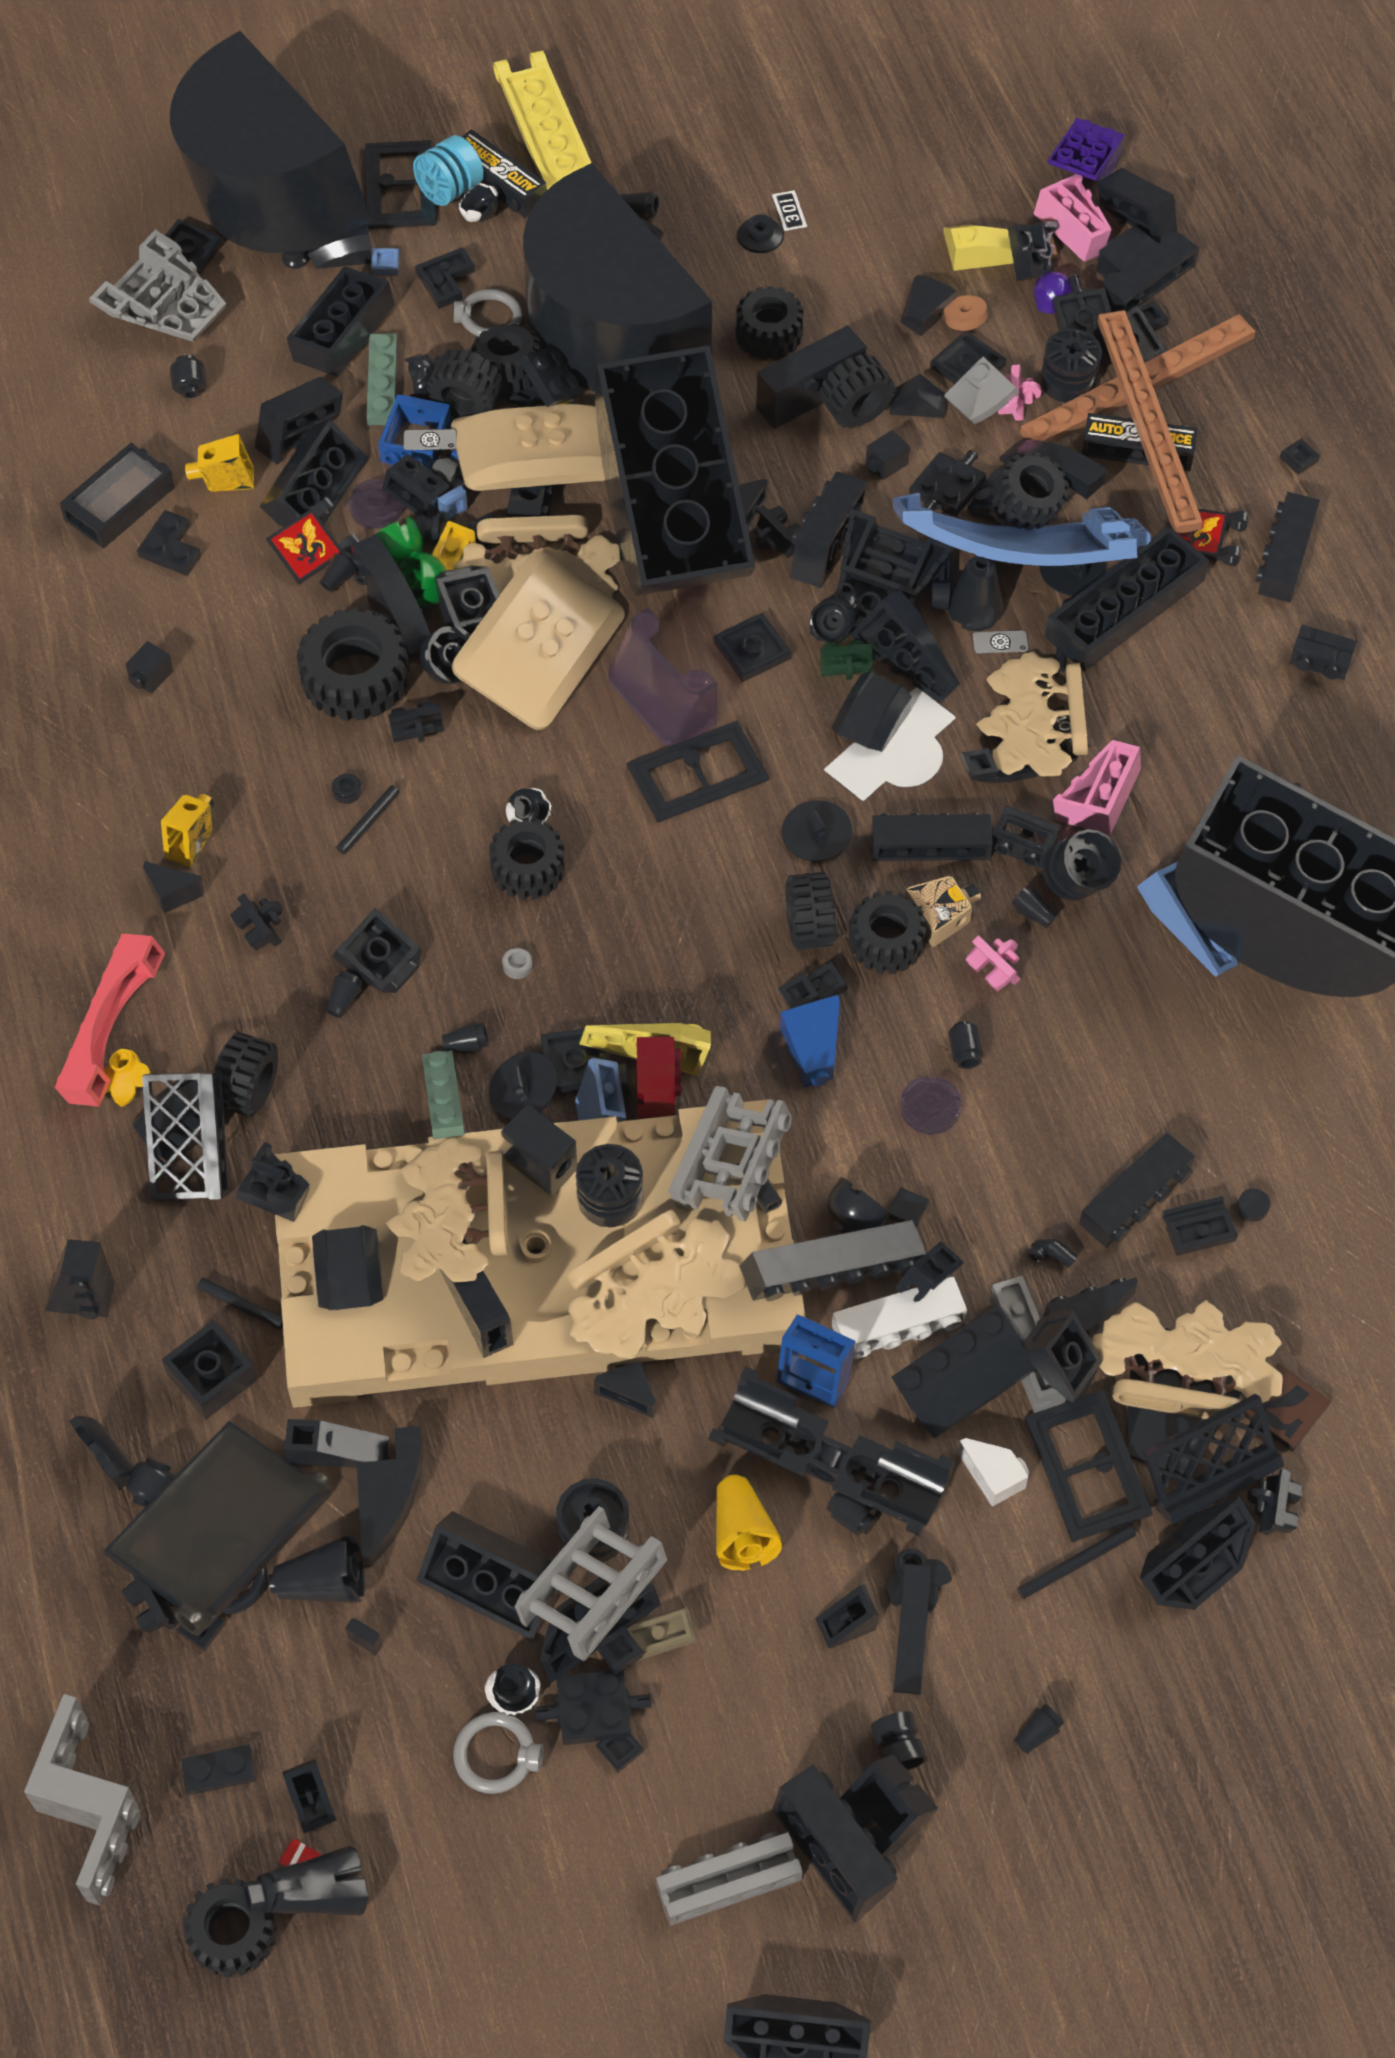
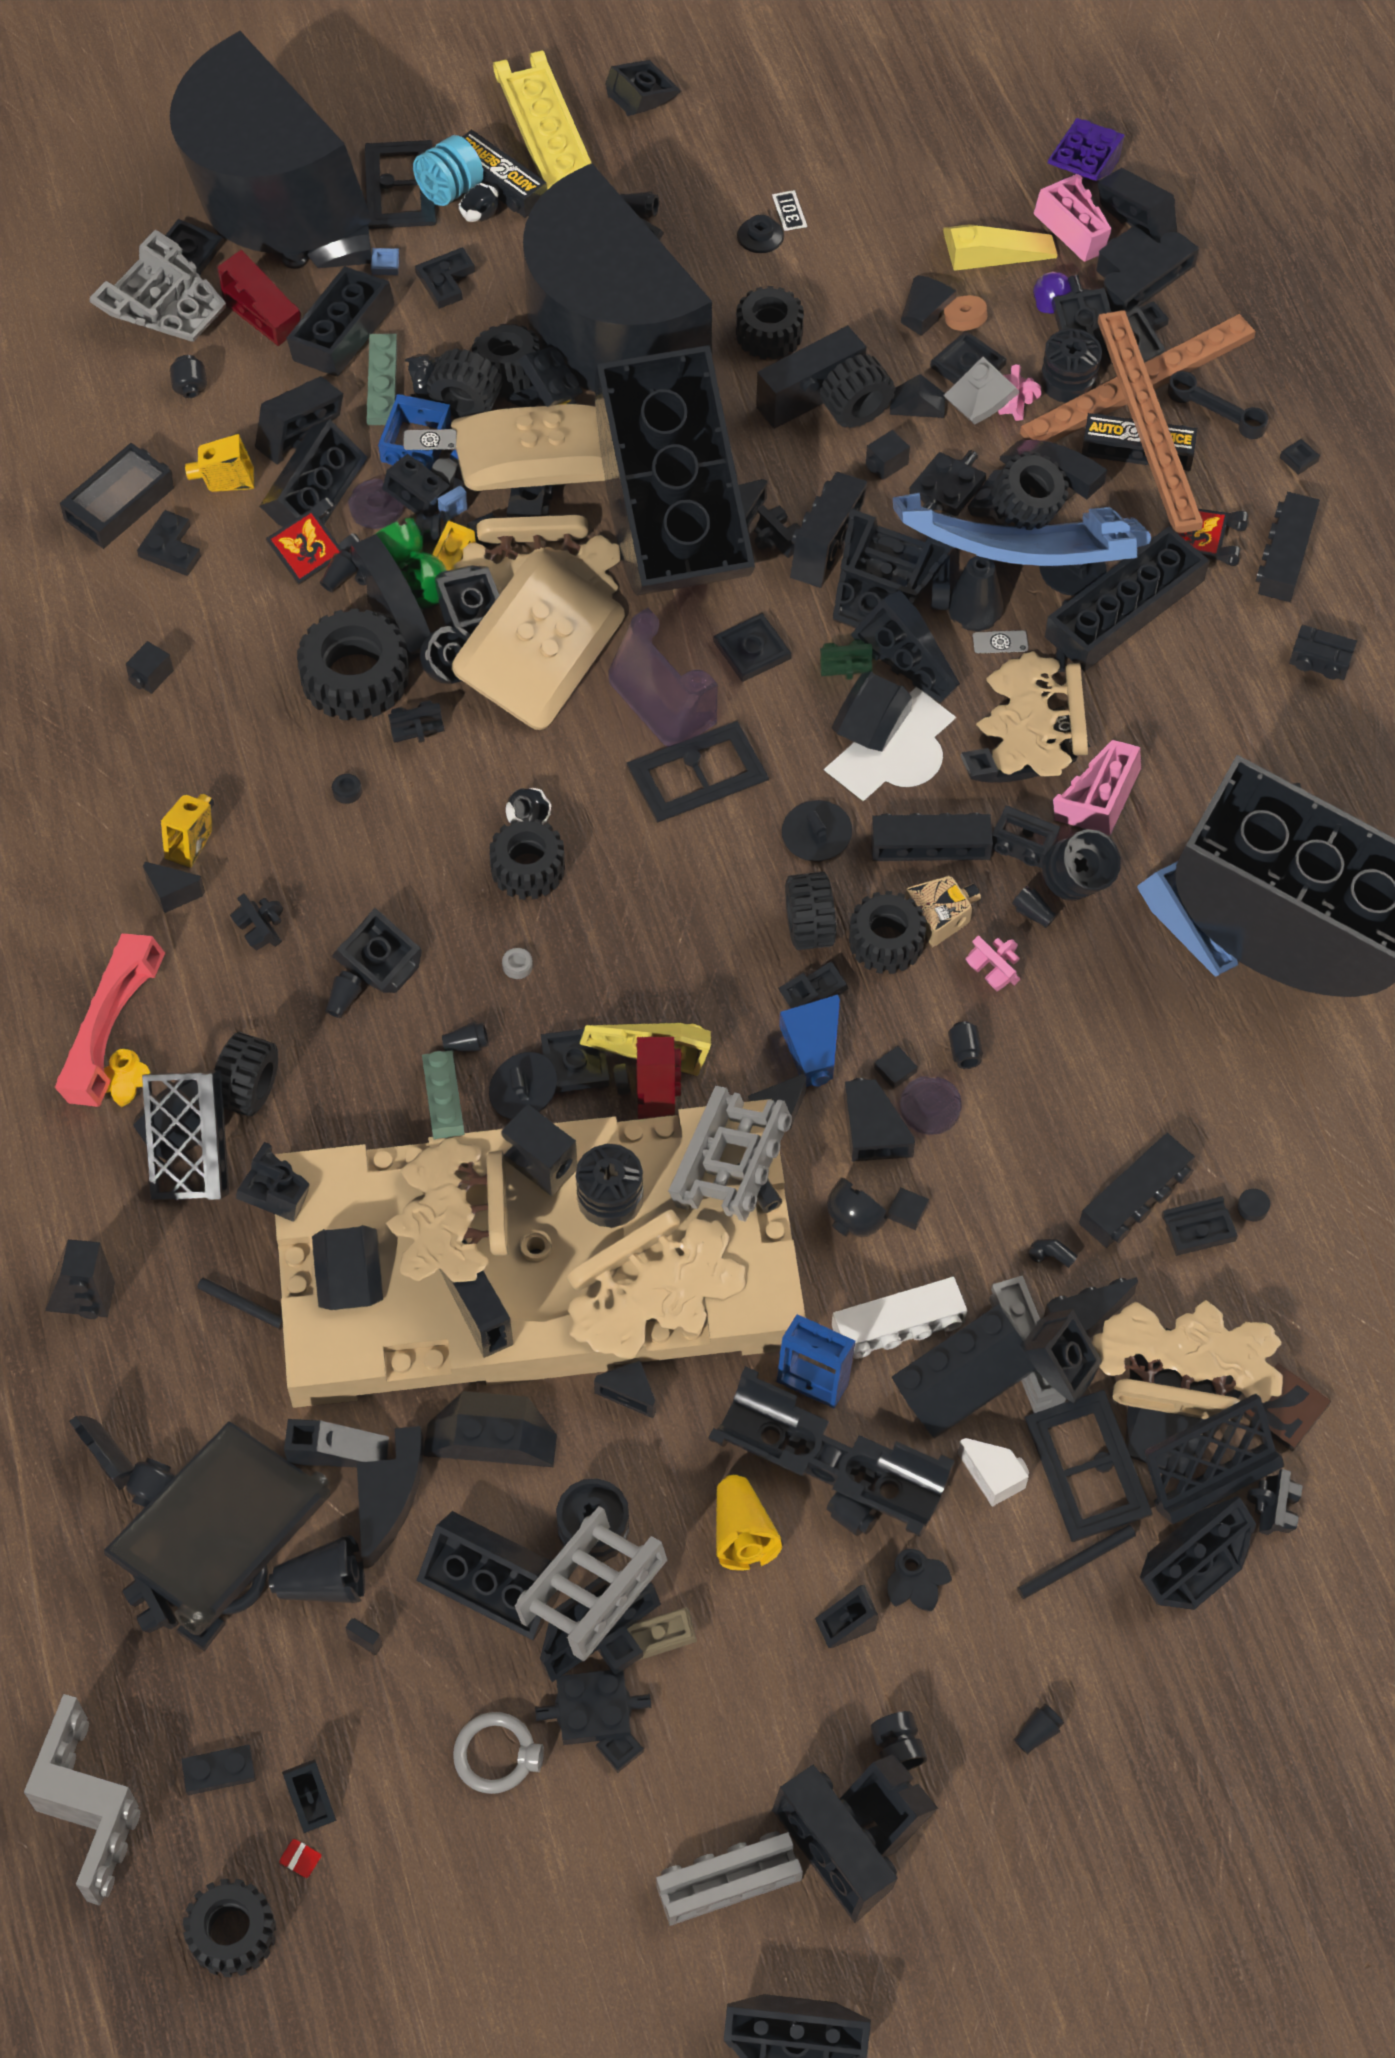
black brick [161,1320,257,1420] -> none
black piece [243,1846,369,1916] -> none
black bar [336,785,400,854] -> none
light grey piece [453,289,524,337] -> none
black hair [485,1662,540,1715] -> none
medium blue slope [575,1058,626,1122] -> none
brick [739,1220,926,1301] -> none
black piece [809,591,860,644] -> none
black sticker [894,1564,931,1694] -> none
black hinge [895,1241,964,1302] -> none
black slope [1007,221,1058,281] -> none
none -> dark red wedge [217,249,301,346]
none -> black wedge [423,1391,557,1467]
none -> black slope [605,60,681,116]
none -> black slope [748,1073,807,1129]
none -> black slope [844,1078,915,1162]
none -> black tile [874,1046,918,1089]
none -> black piece [1168,371,1268,439]

